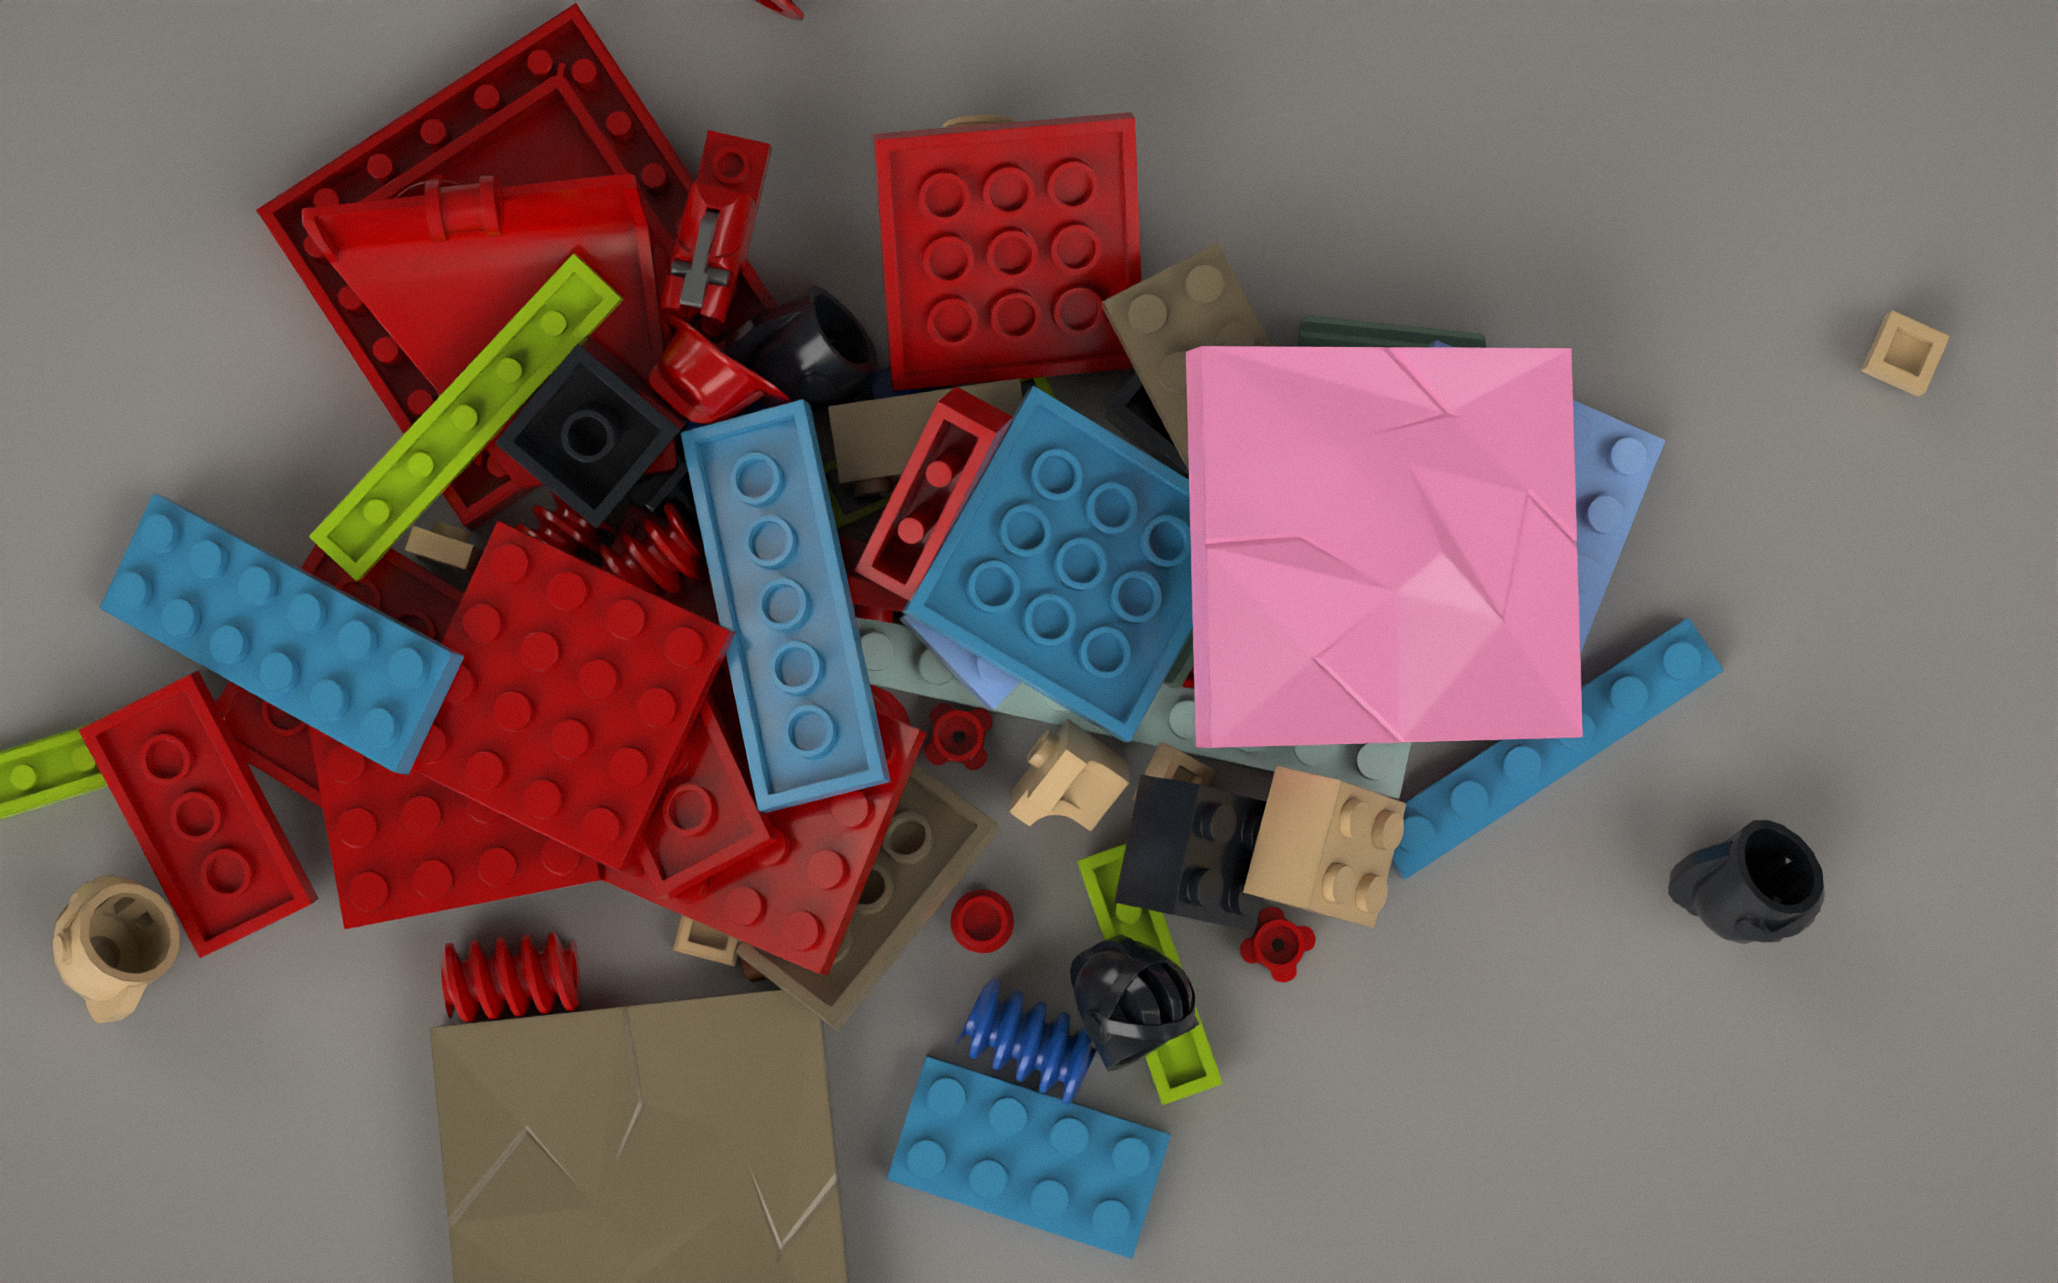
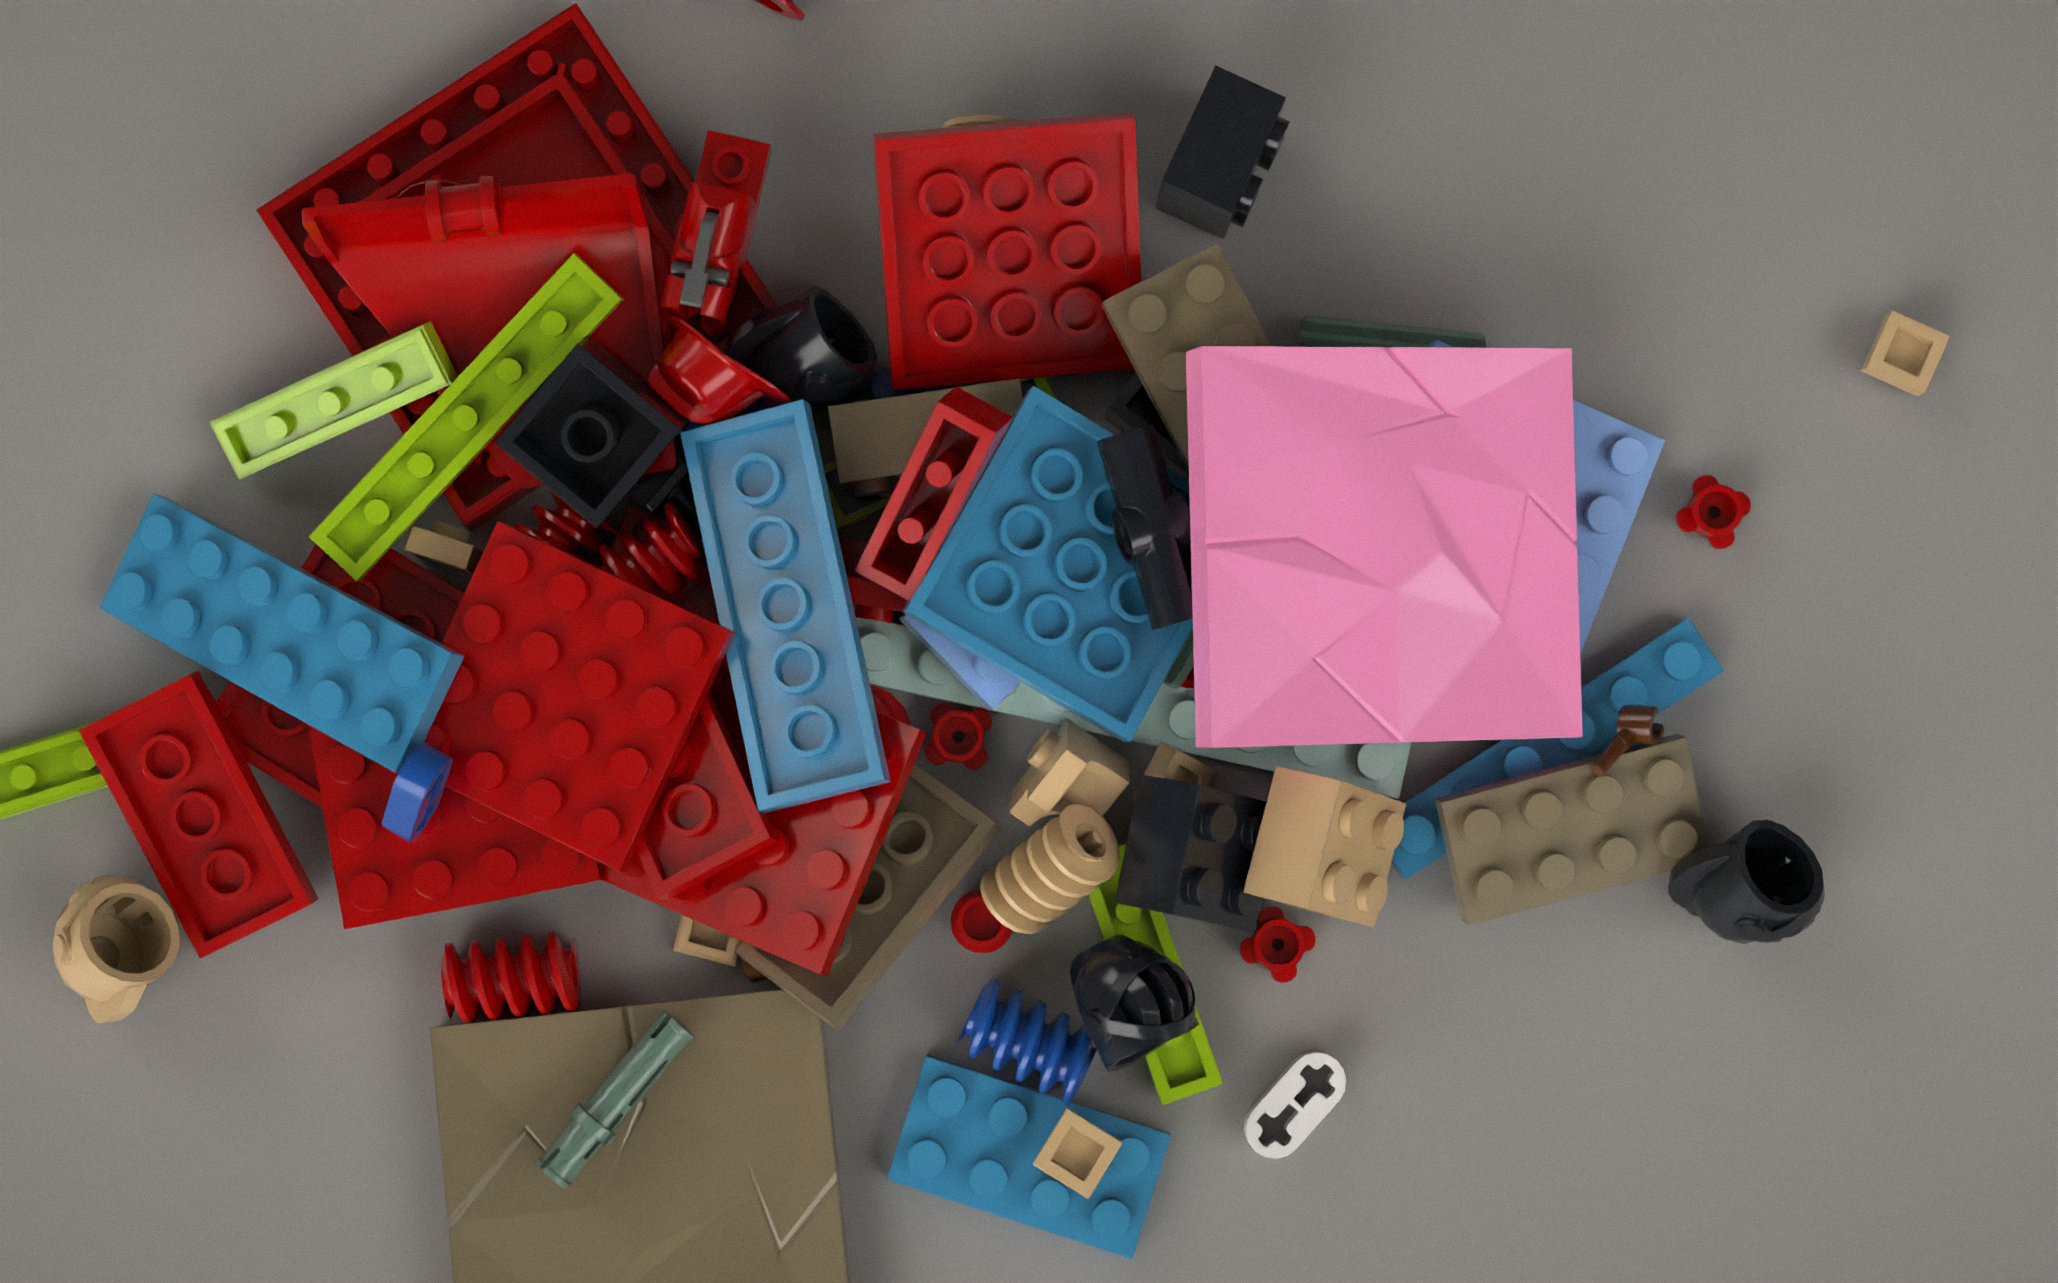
none -> lime tile [210,321,458,479]
none -> blue beam [382,741,453,843]
none -> sand green pin [535,1010,695,1189]
none -> tan piece [980,804,1120,934]
none -> tan plate [1032,1107,1122,1199]
none -> black piece [1097,425,1193,630]
none -> black brick [1156,65,1290,239]
none -> white beam [1243,1051,1347,1159]
none -> dark tan plate [1435,734,1709,925]
none -> reddish brown hand [1590,704,1664,777]
none -> red plate [1676,475,1751,549]

